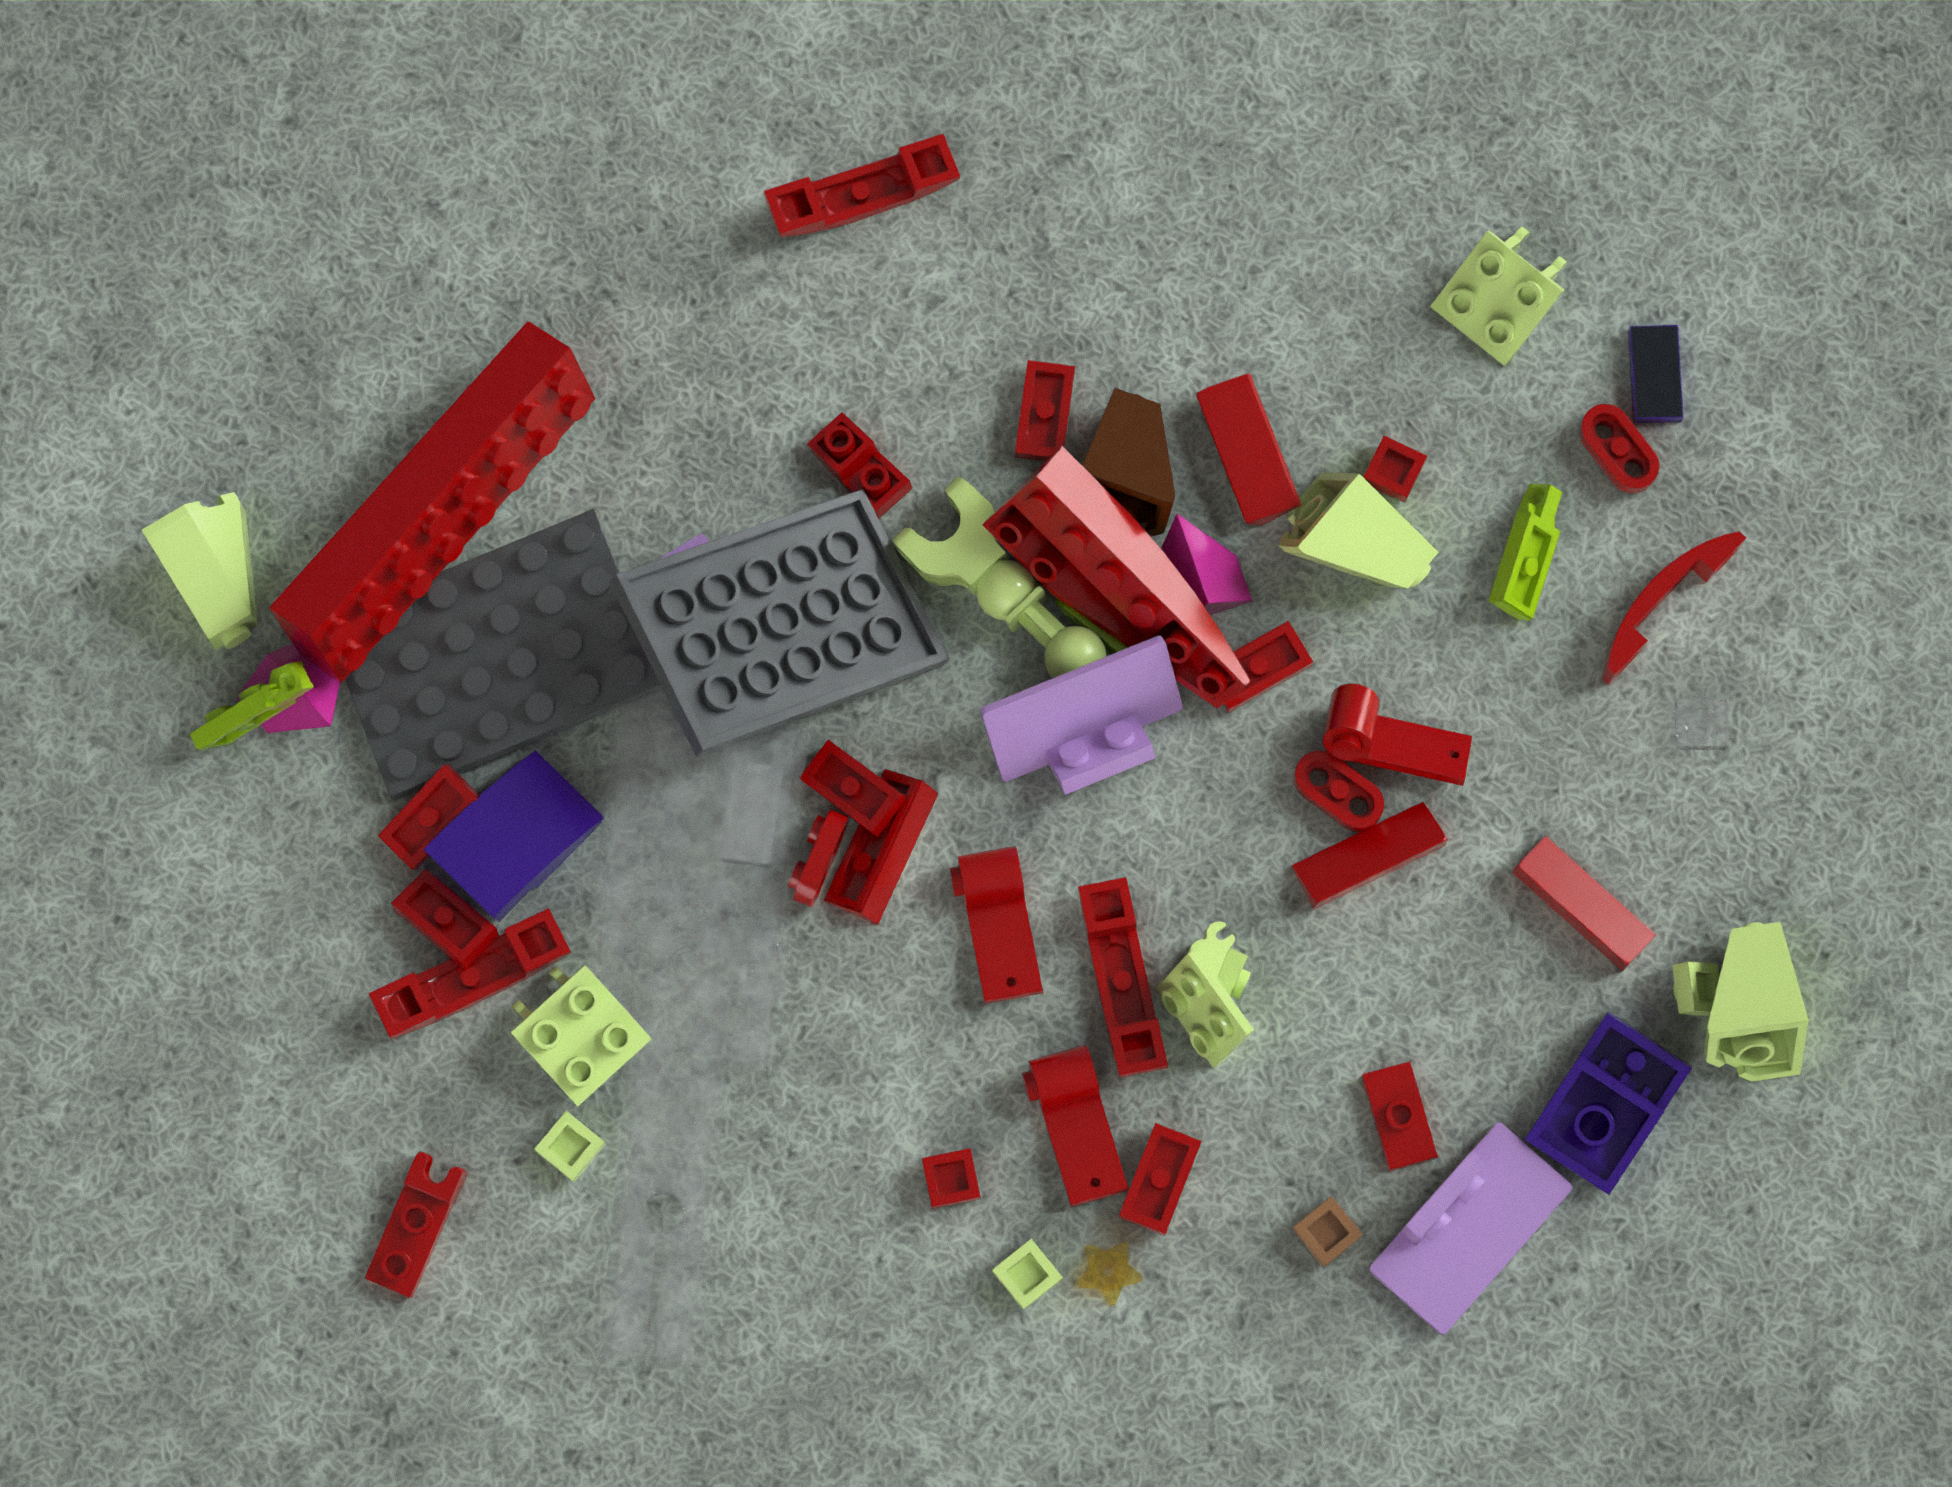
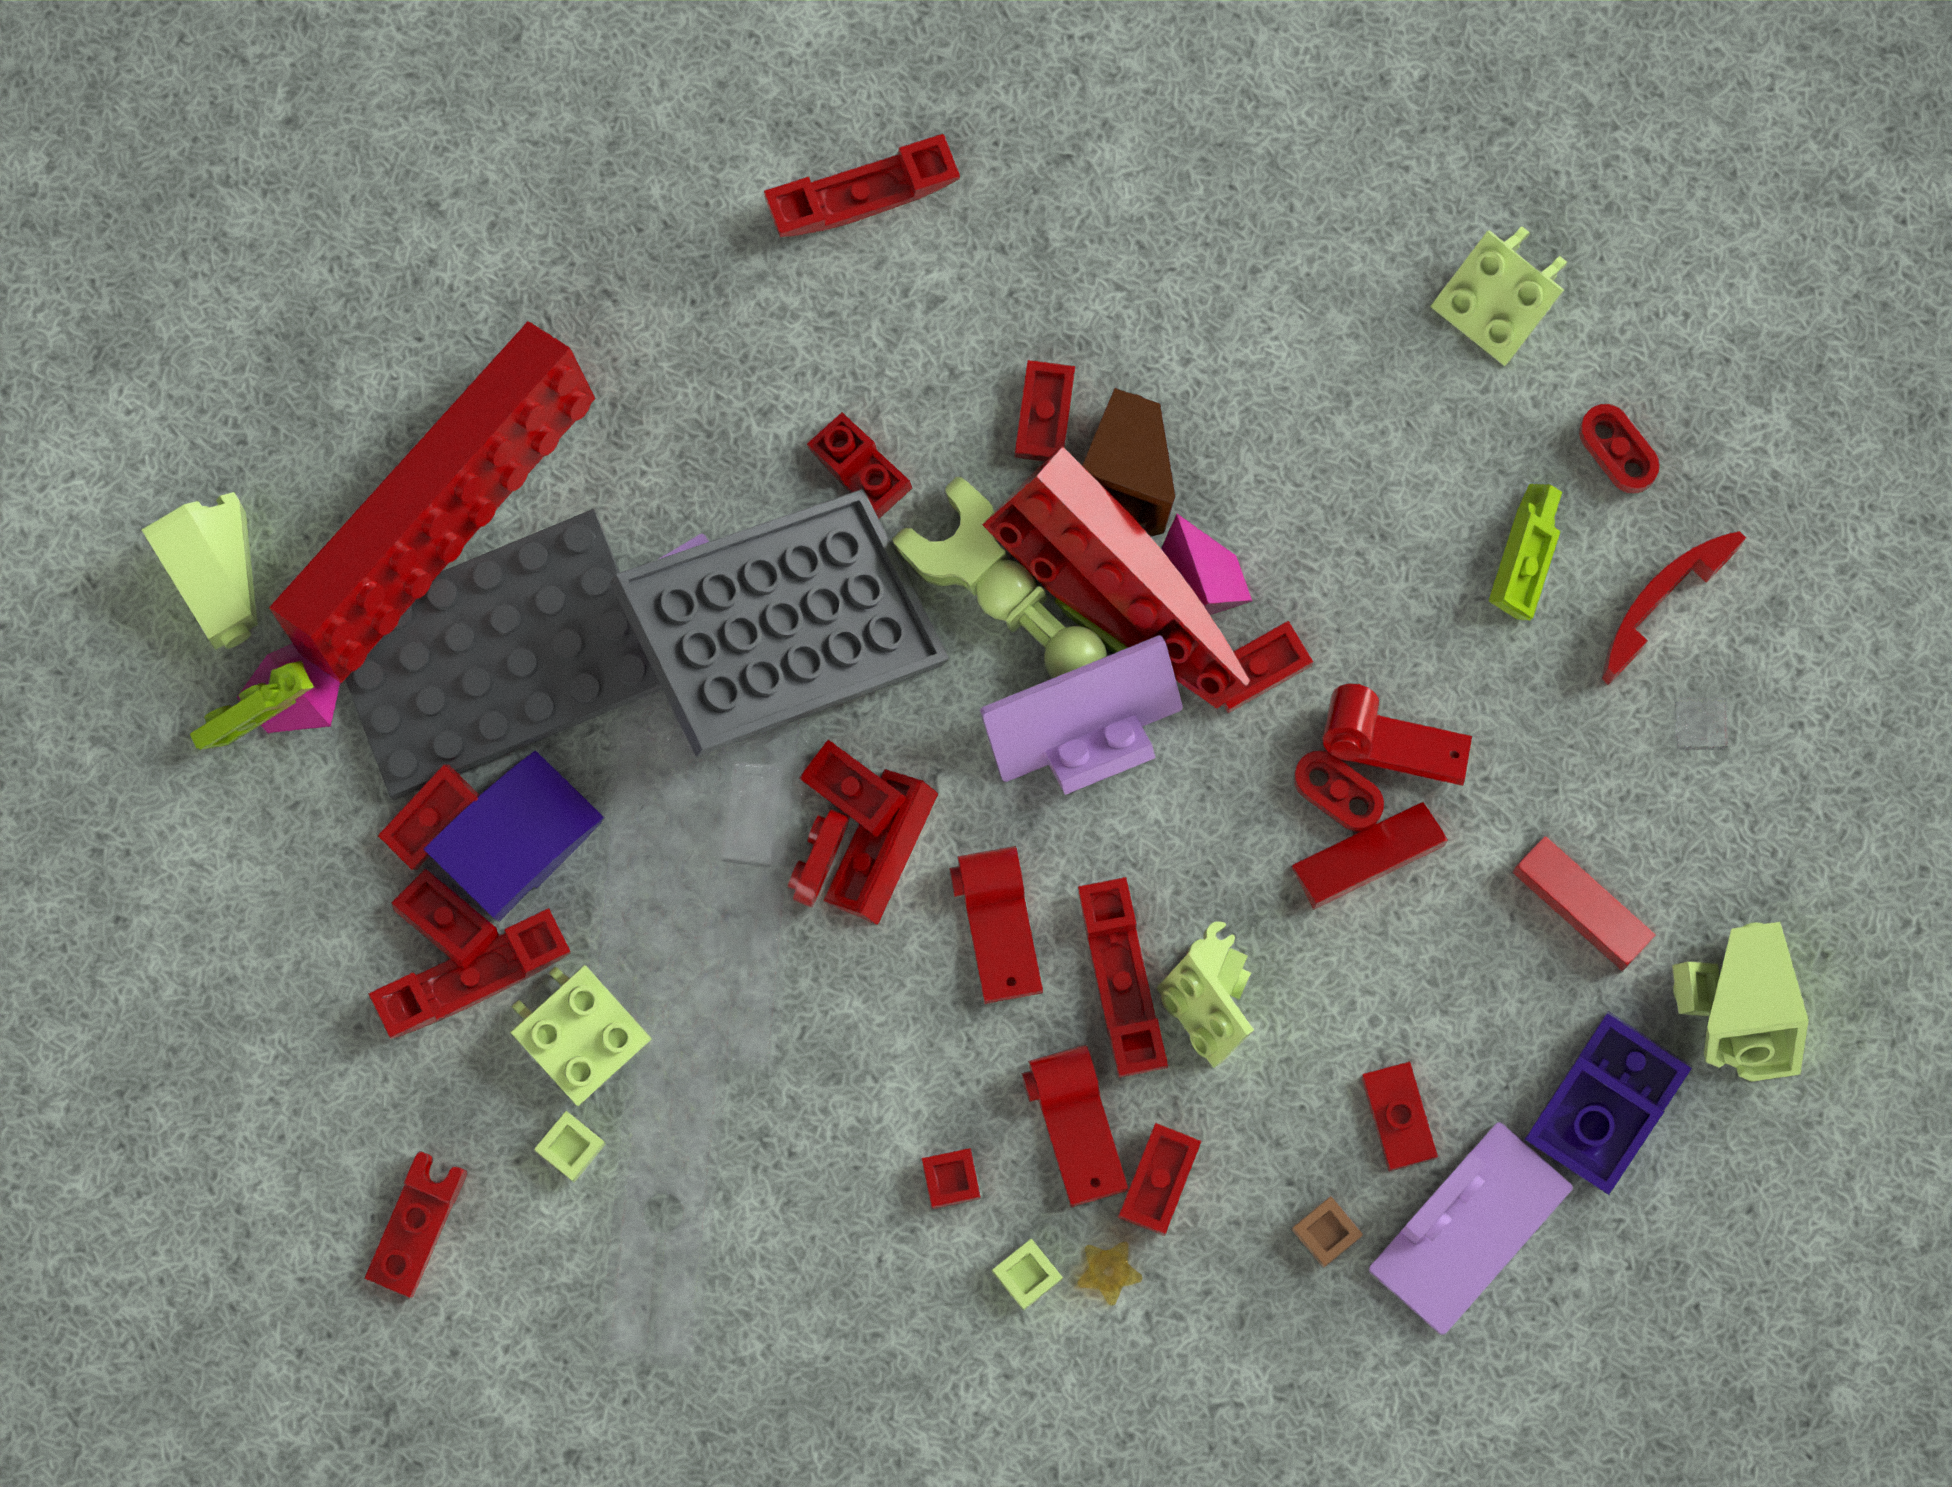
red slope [1196,373,1302,526] -> none
yellowish green slope [1279,472,1438,589] -> none
red plate [1363,435,1428,503] -> none
black tile [1628,325,1684,423] -> none

